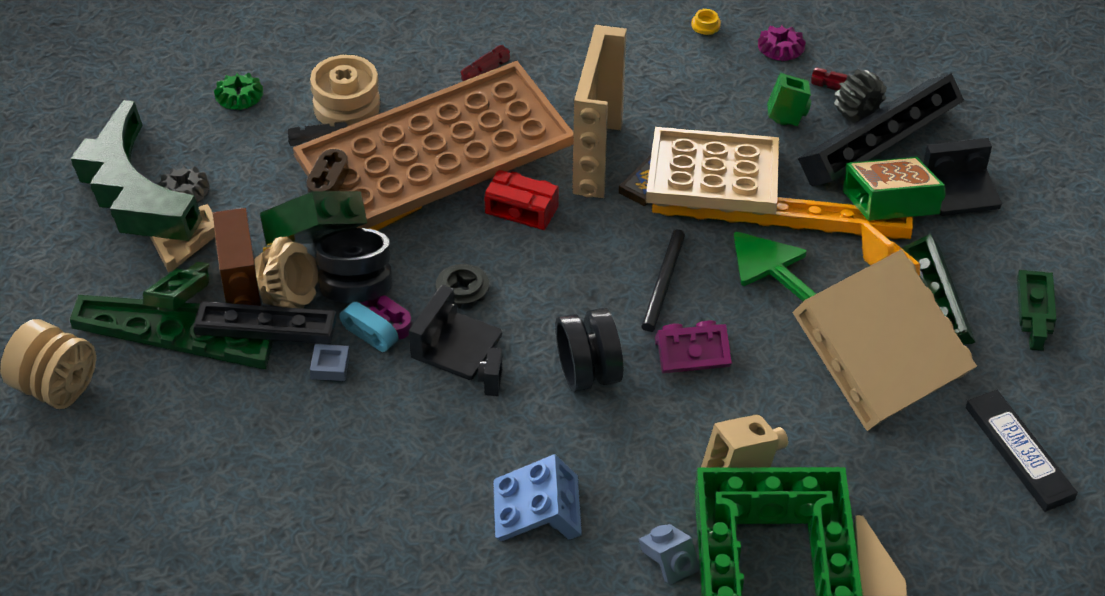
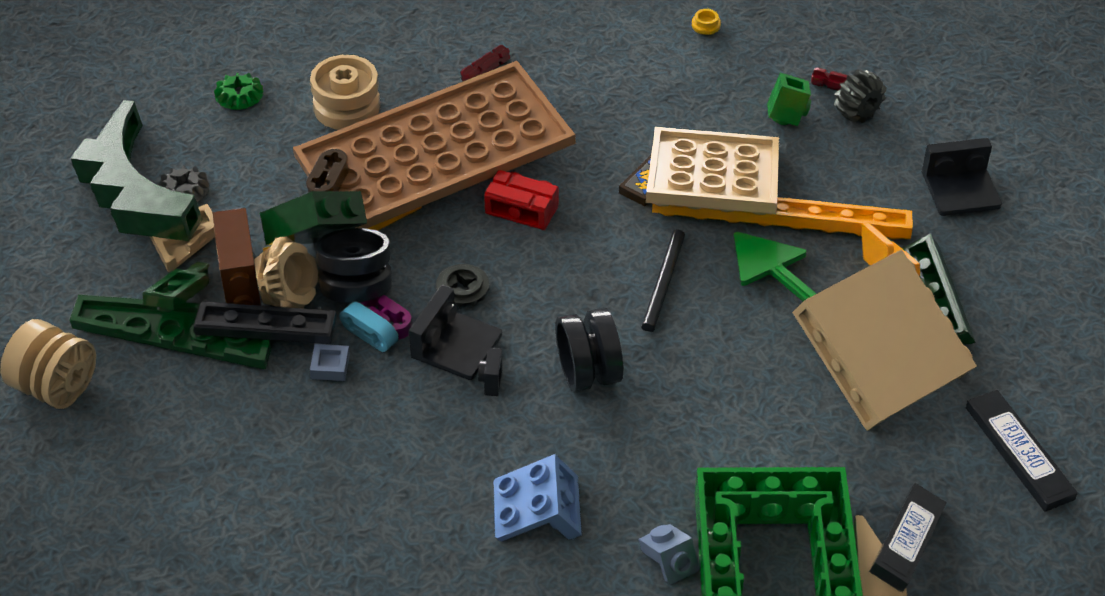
black axle [288,122,348,146] -> none
tan panel [573,25,627,198] -> none
magenta bracket [655,320,732,374] -> none
tan torso [701,415,788,468] -> none
magenta gear [758,24,806,61] -> none
black brick [798,73,964,186] -> none
green brick [843,157,946,221] -> none
dark green hinge [1017,270,1057,351] -> none
none -> tile [869,483,947,592]

